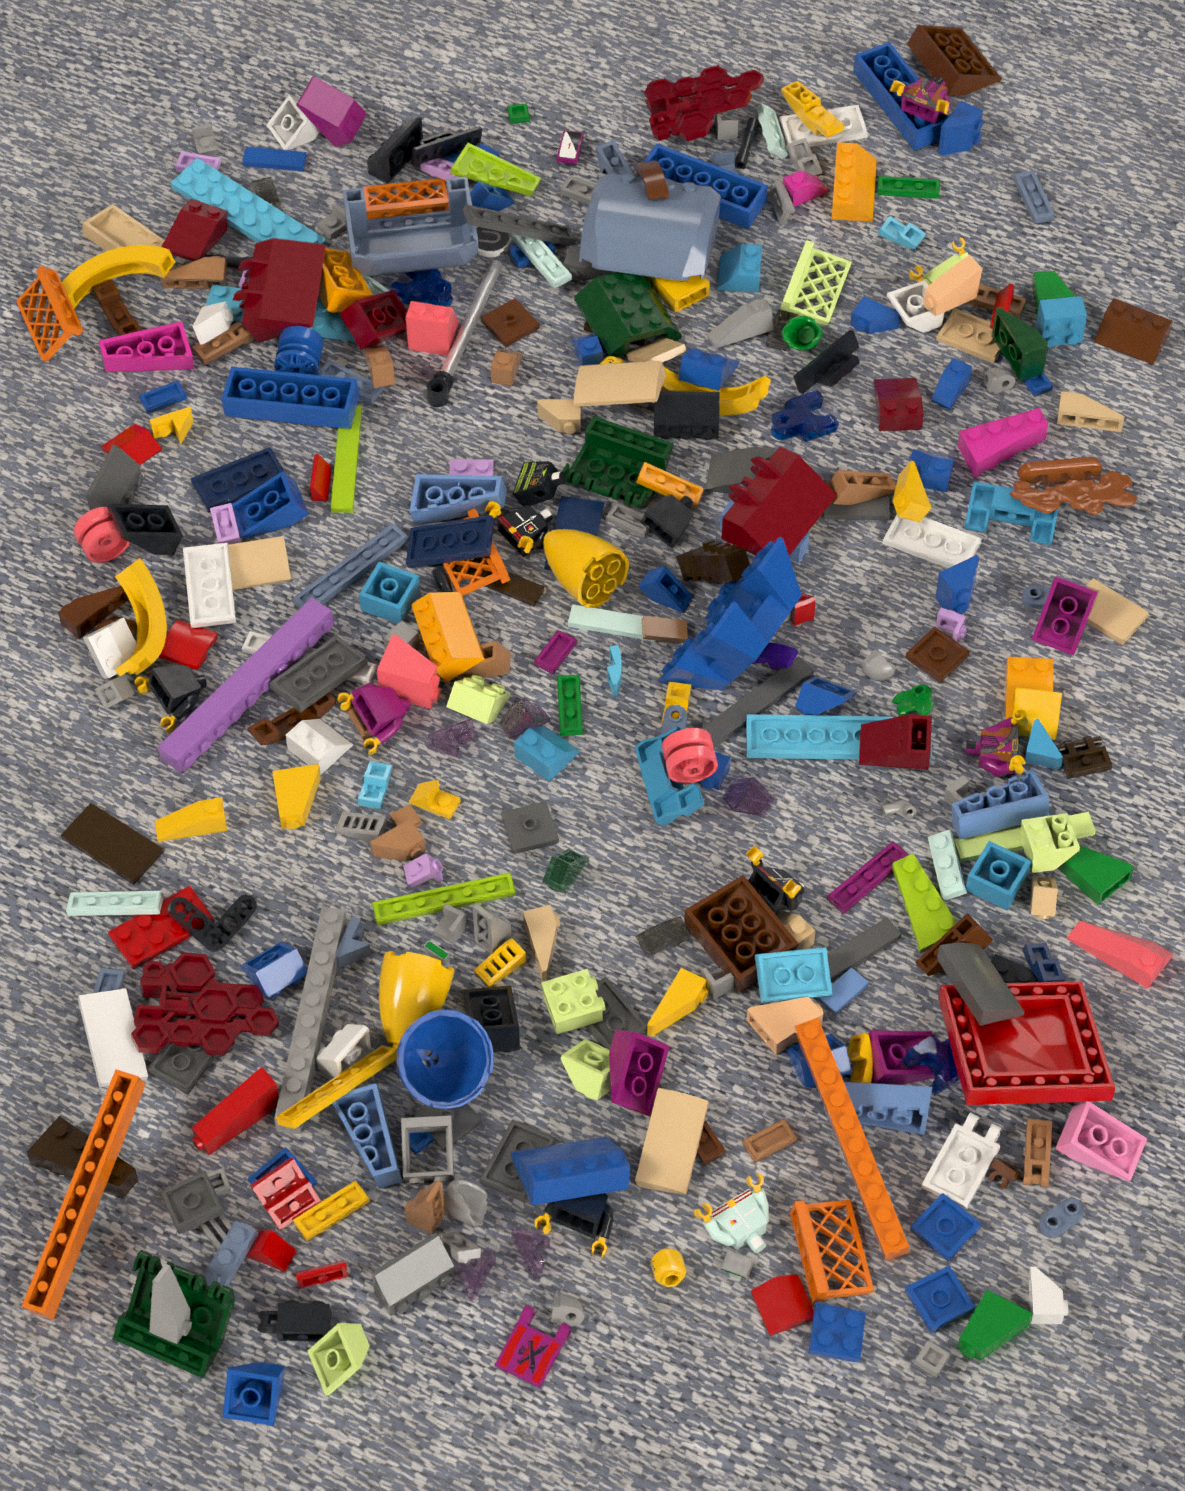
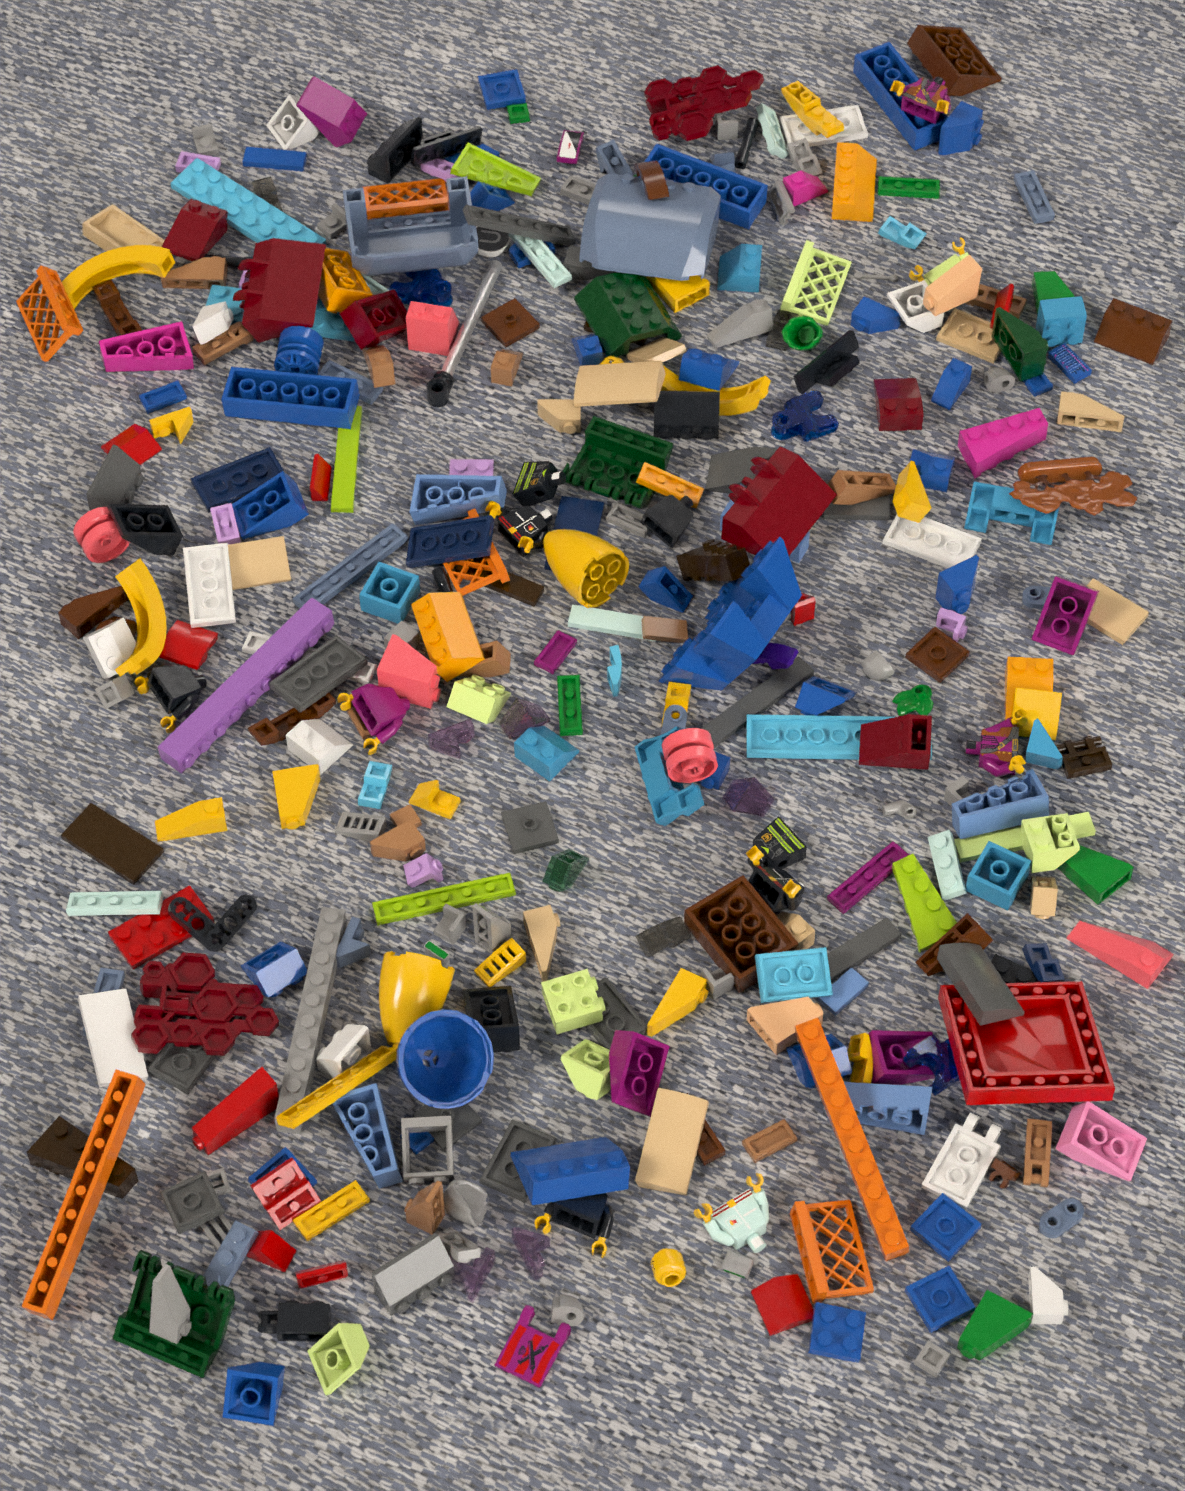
none -> blue plate [478,69,526,110]
none -> black torso [747,816,807,869]
none -> blue tile [1047,343,1092,384]

